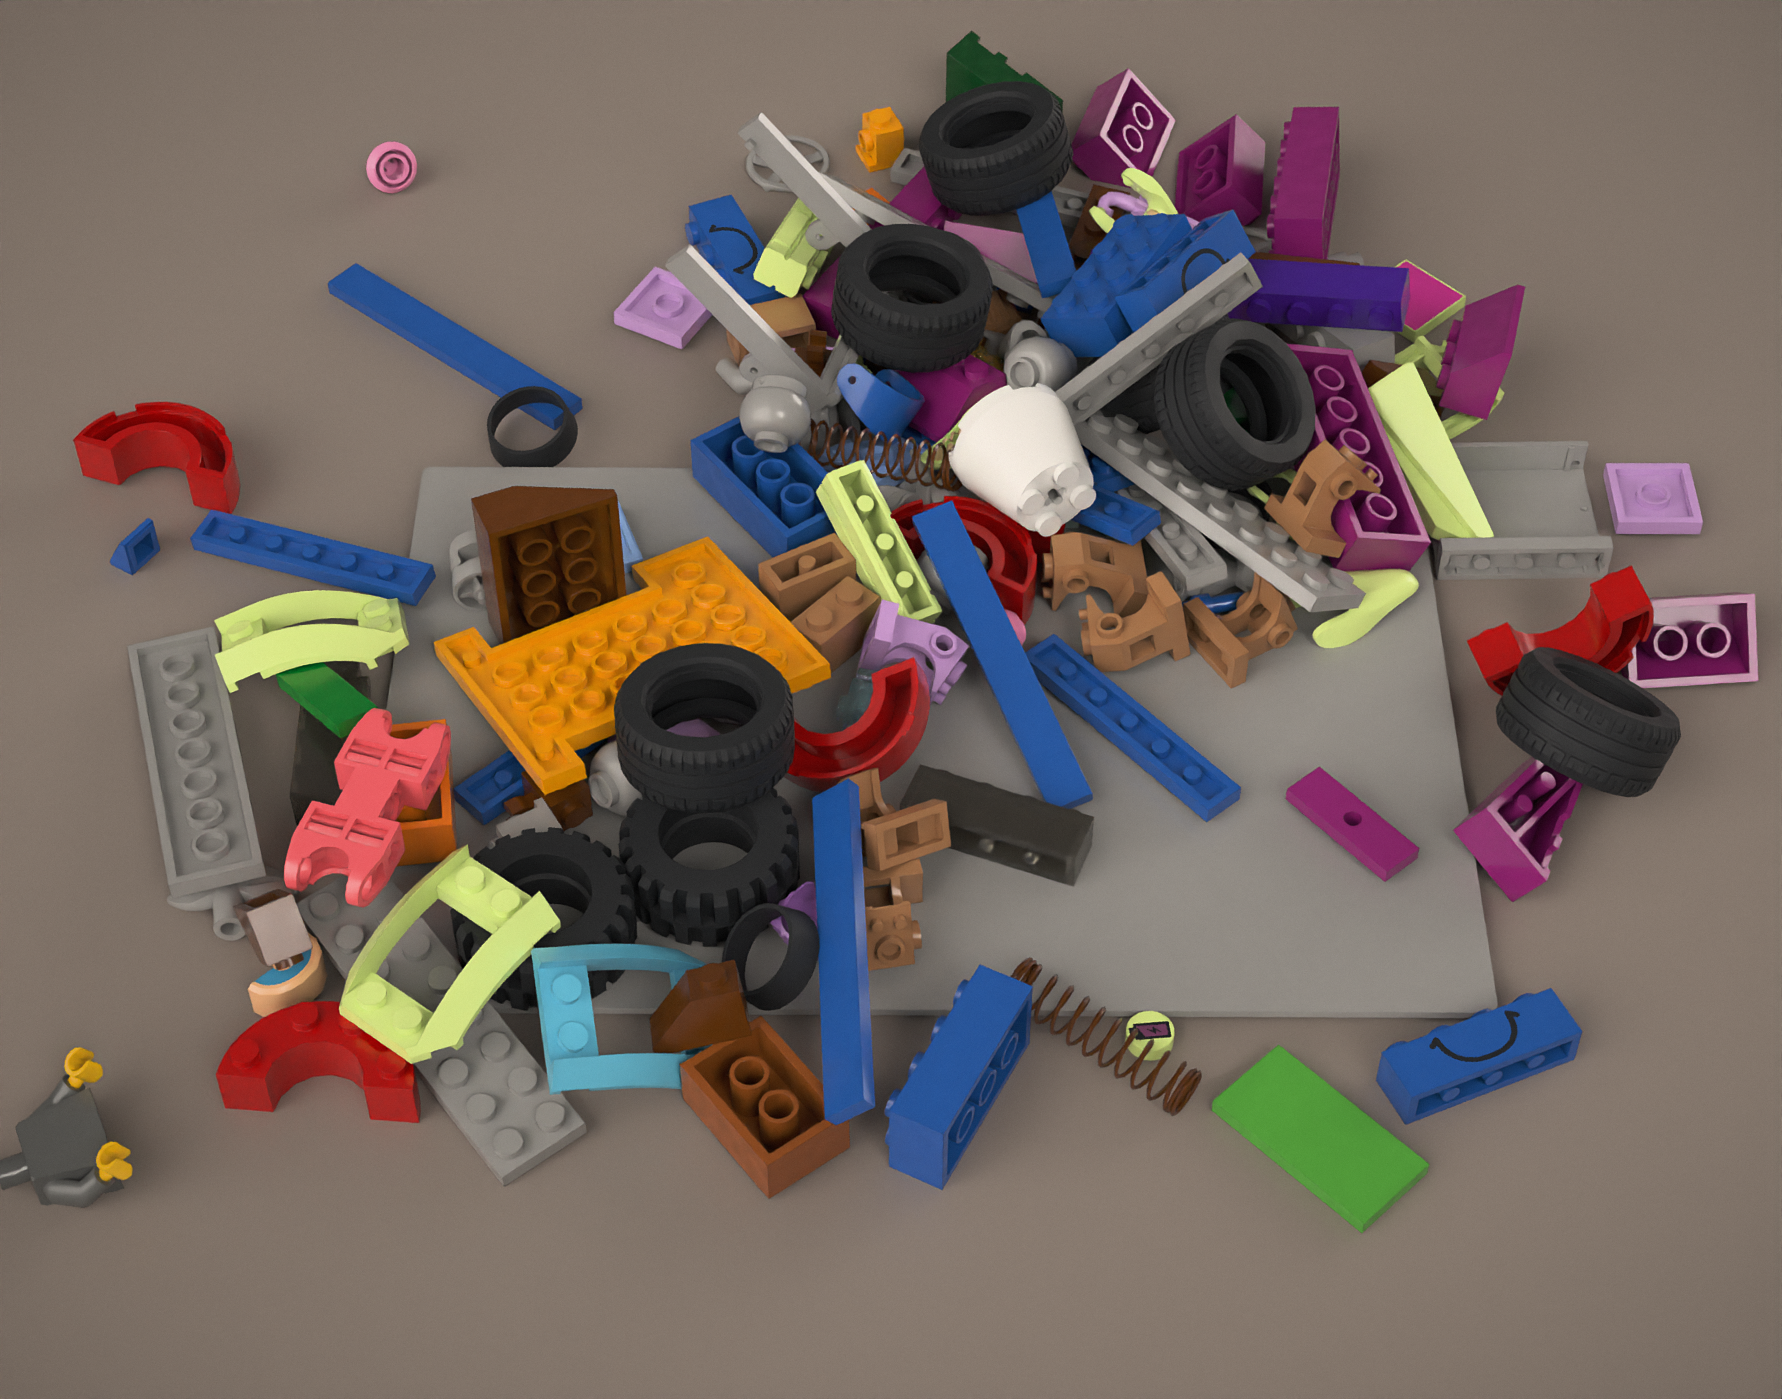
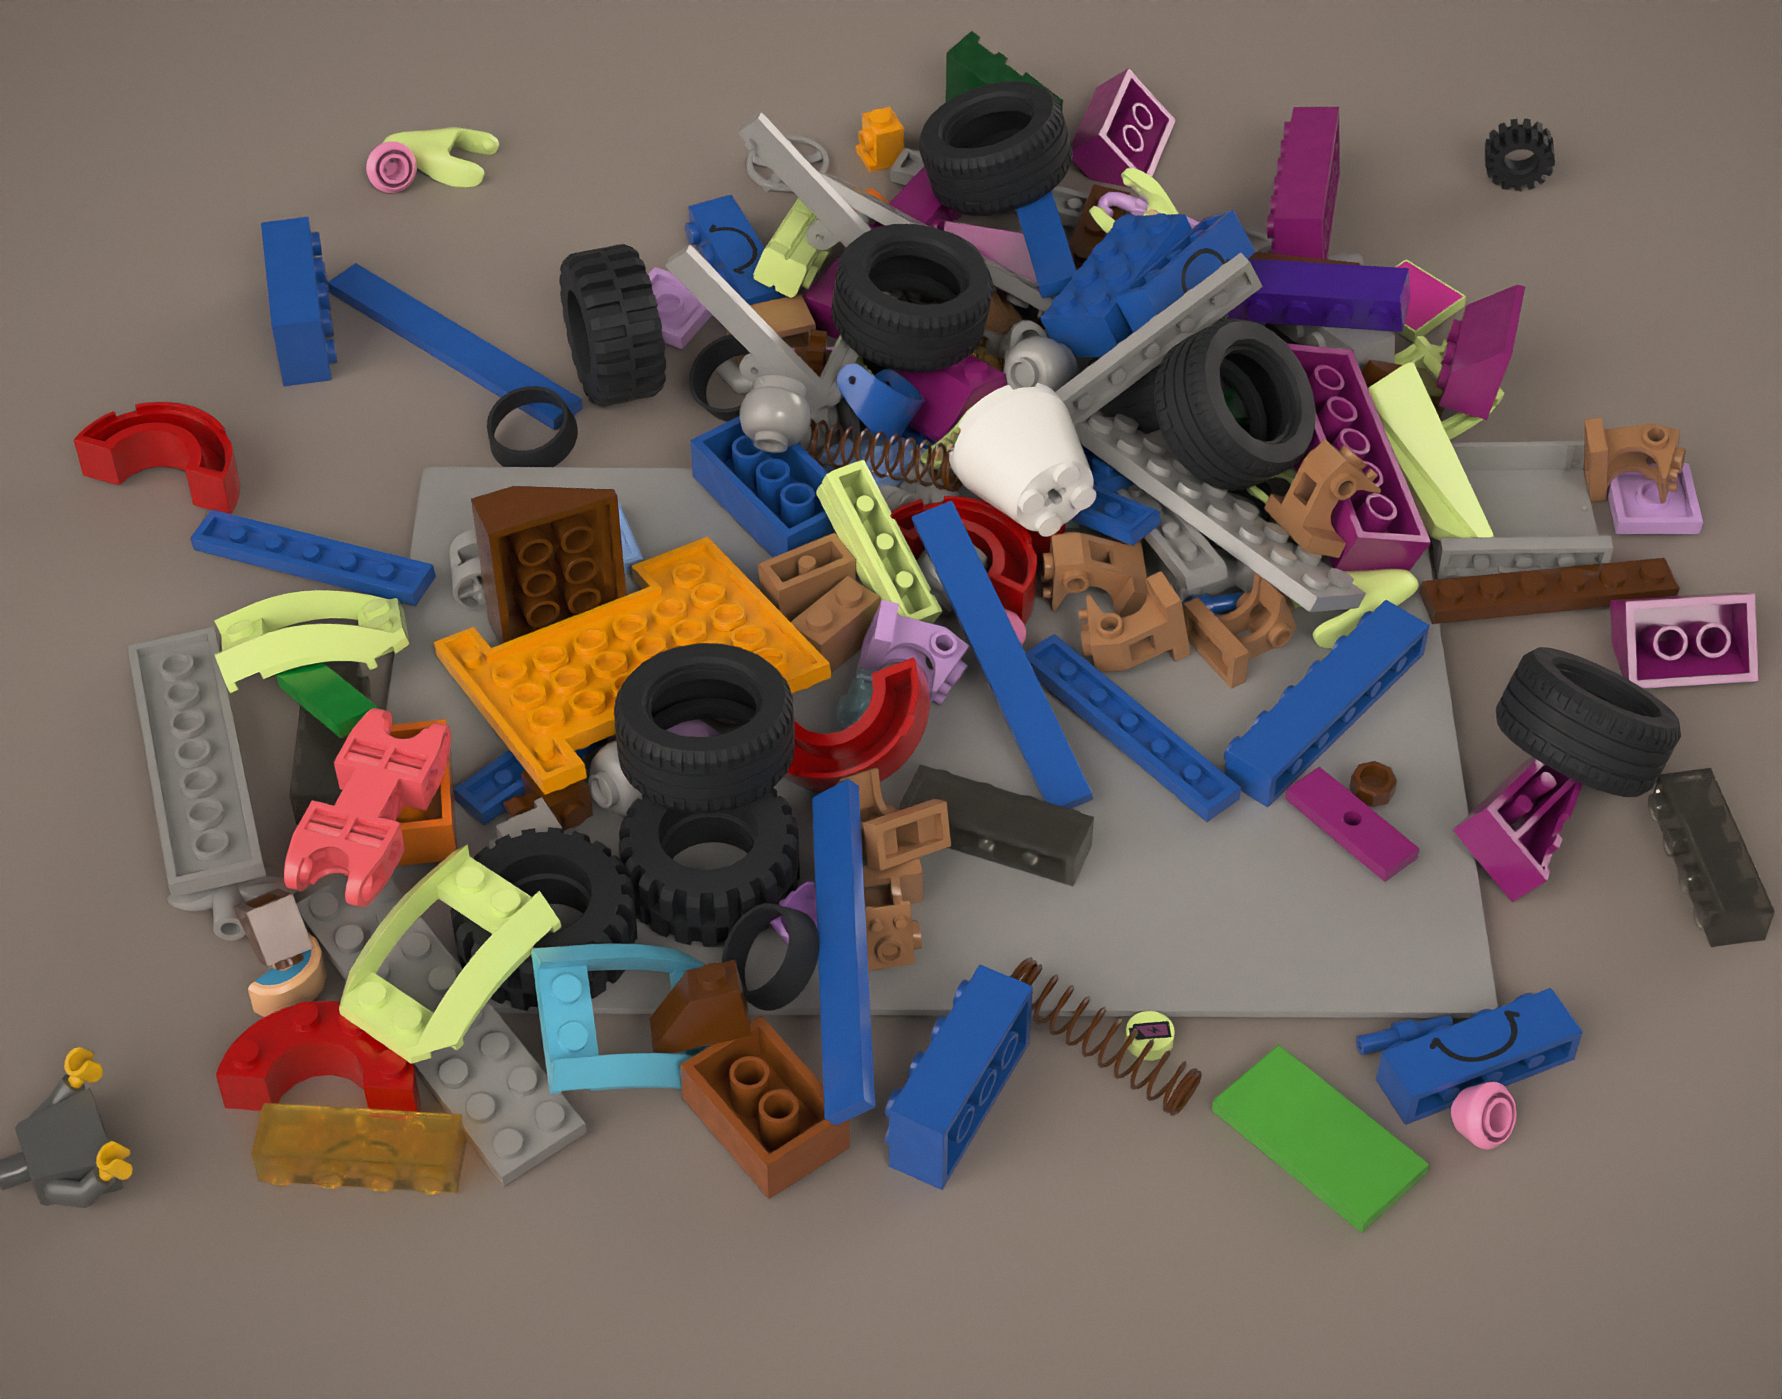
blue slope [110,518,160,575] -> none
magenta slope [1175,114,1265,226] -> none
red brick [1467,565,1654,696] -> none
none -> clear yellow brick [251,1103,467,1195]
none -> blue brick [261,217,338,386]
none -> yellowish green animal [382,127,499,188]
none -> black tyre [559,244,666,407]
none -> black tyre [689,334,750,422]
none -> blue brick [1224,600,1430,808]
none -> reddish brown tile [1349,761,1397,807]
none -> blue bar [1356,1015,1454,1055]
none -> reddish brown plate [1419,558,1680,624]
none -> bright pink cone [1451,1081,1516,1150]
none -> black tyre [1484,118,1555,191]
none -> medium nougat tile [1583,417,1686,504]
none -> clear smoke brick [1648,768,1775,947]

